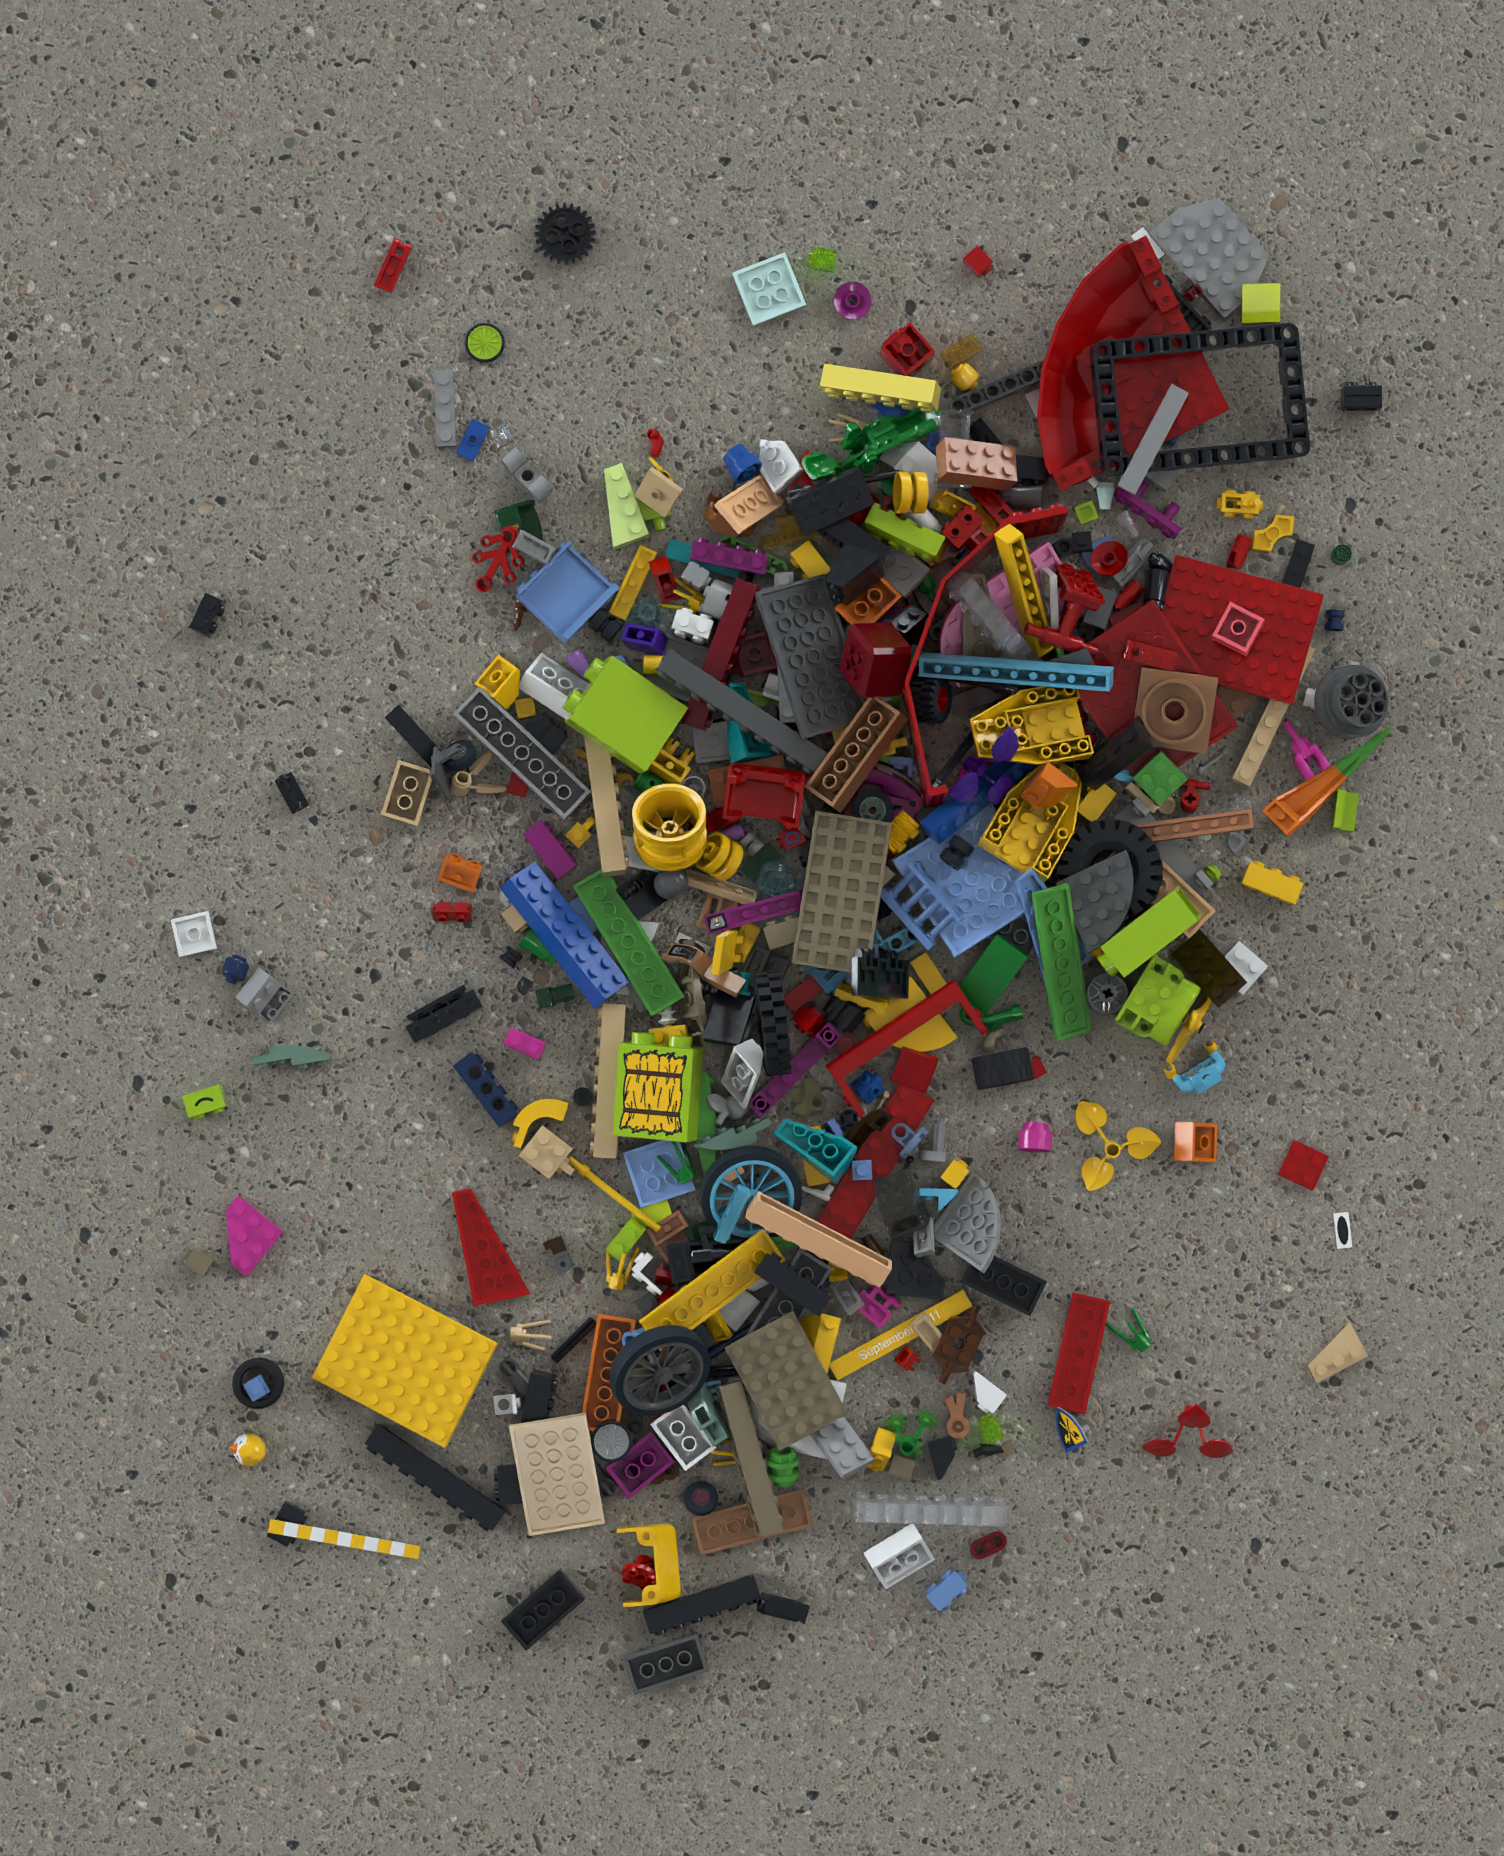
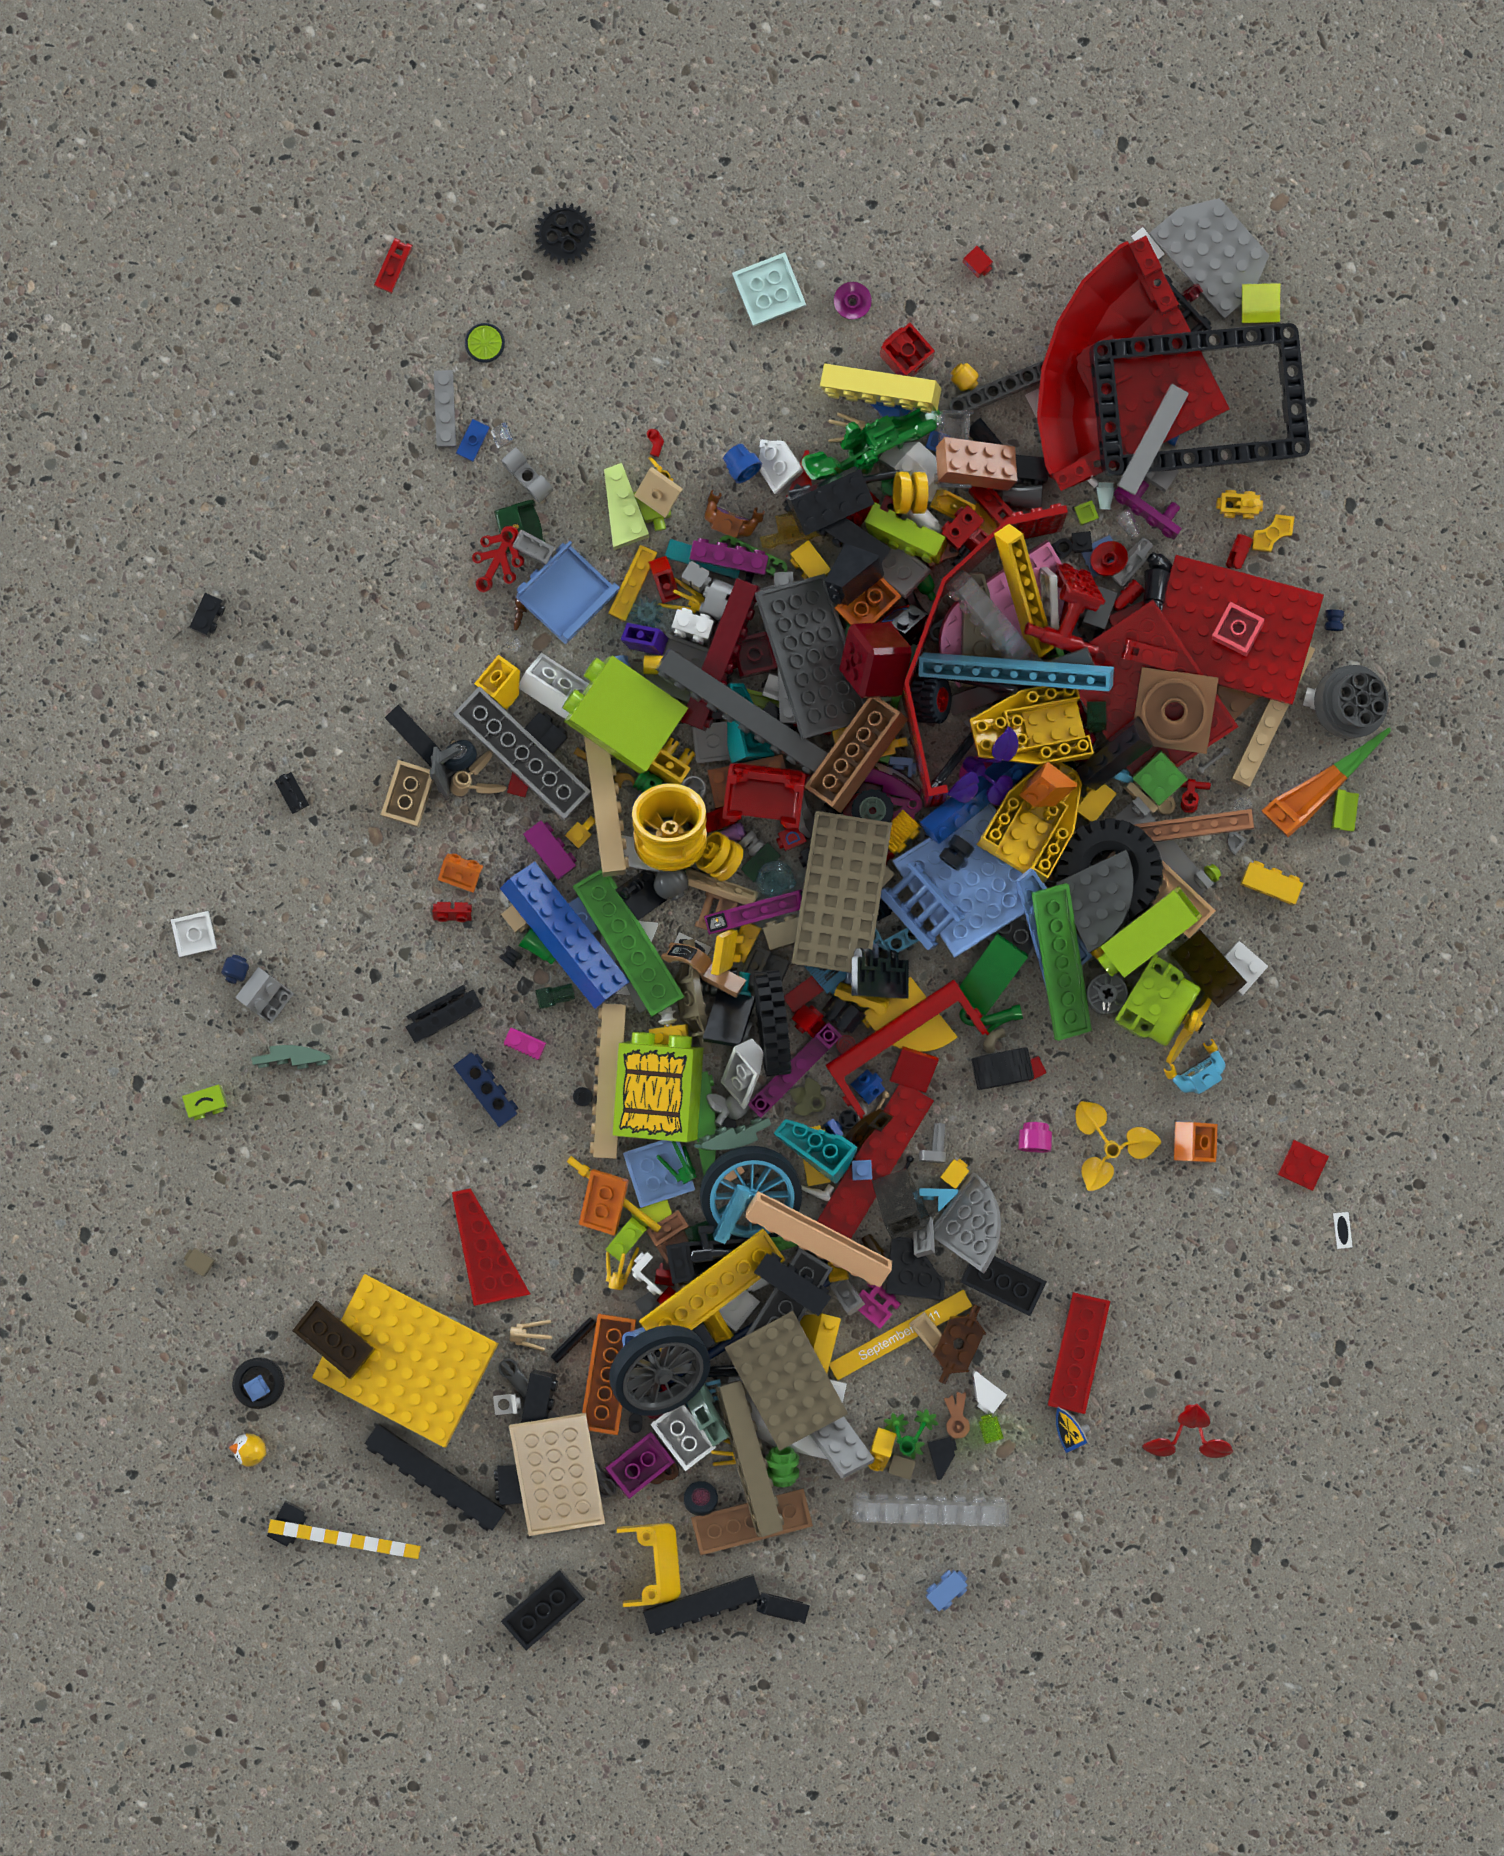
dark pink plate [226,1196,283,1277] -> none
yellow arch [512,1099,569,1148] -> none
yellow tile [514,697,536,720] -> none
tan hinge [519,1125,575,1179] -> none
leg [543,1236,572,1273] -> none
medium lavender cone [566,649,589,678] -> none
black wheel [588,607,624,643] -> none
light grey wheel [591,1421,632,1462] -> none
red plate [621,1555,656,1590] -> none
dark grey brick [623,1632,709,1695] -> none
light nougat plate [714,474,784,534] -> none
clear neon green brick [808,247,836,273] -> none
white slope [864,1523,935,1590] -> none
sand blue tile [892,1123,929,1160] -> none
red tile [894,1345,921,1371] -> none
yellow tile [910,952,947,995] -> none
clear yellow plate [940,333,983,370] -> none
dark red plate [970,1531,1007,1559] -> none
black bar [972,1443,1004,1458] -> none
green plant [1105,1307,1152,1352] -> none
black plate [1282,539,1315,588] -> none
dark pink plant [1283,720,1331,781] -> none
tan wing [1307,1322,1368,1383] -> none
clear green wheel [1331,544,1352,565] -> none
black brick [1341,382,1382,411] -> none
none -> dark brown plate [292,1301,375,1379]
none -> orange plate [579,1169,629,1236]
none -> clear green bracket [1087,701,1107,732]

